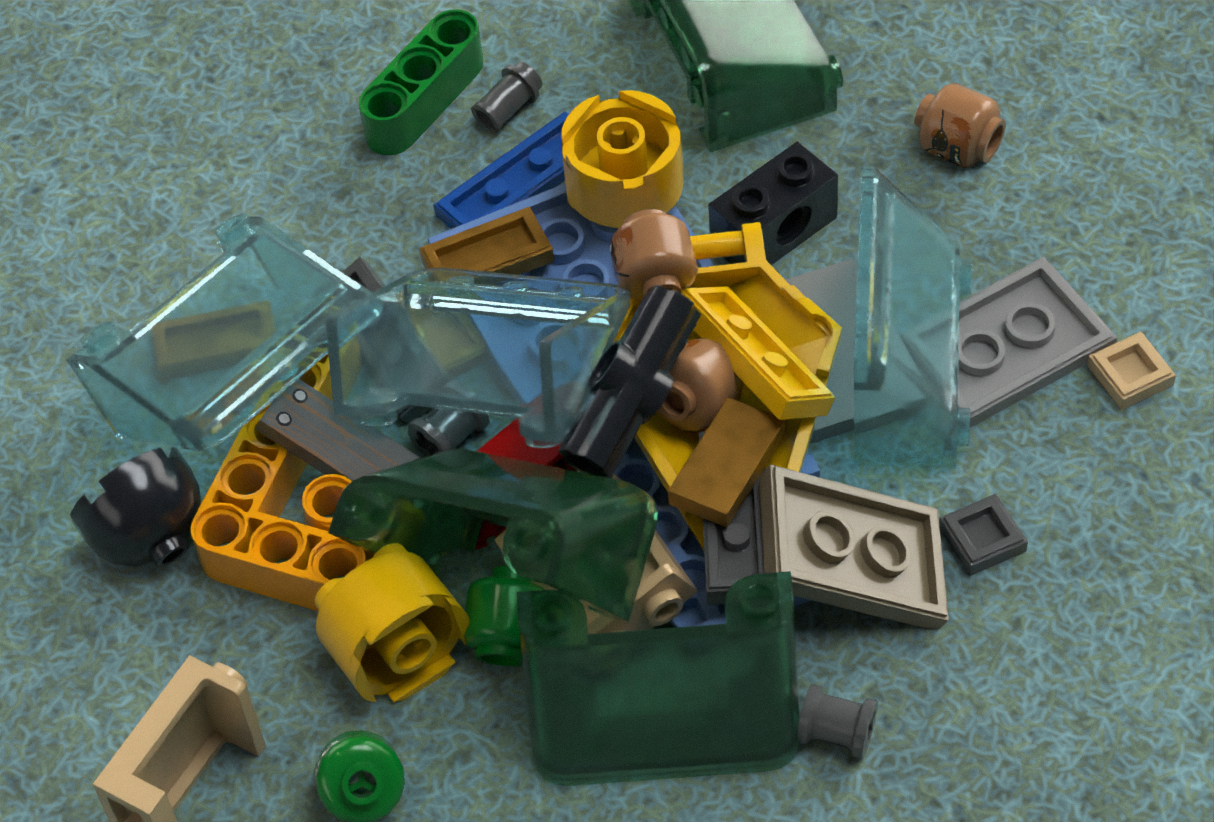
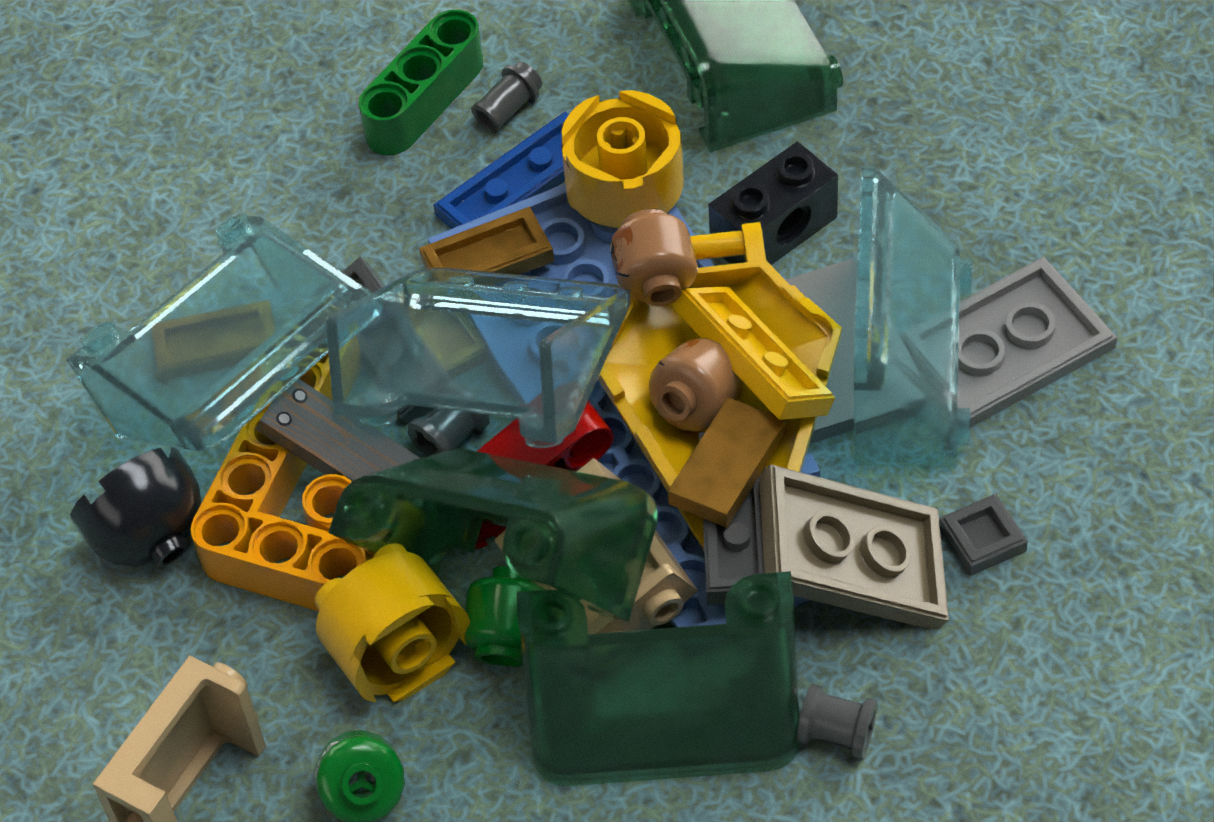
black piece [558,285,701,481] -> none
medium nougat head [914,83,1006,168] -> none
tan tile [1087,332,1176,410] -> none

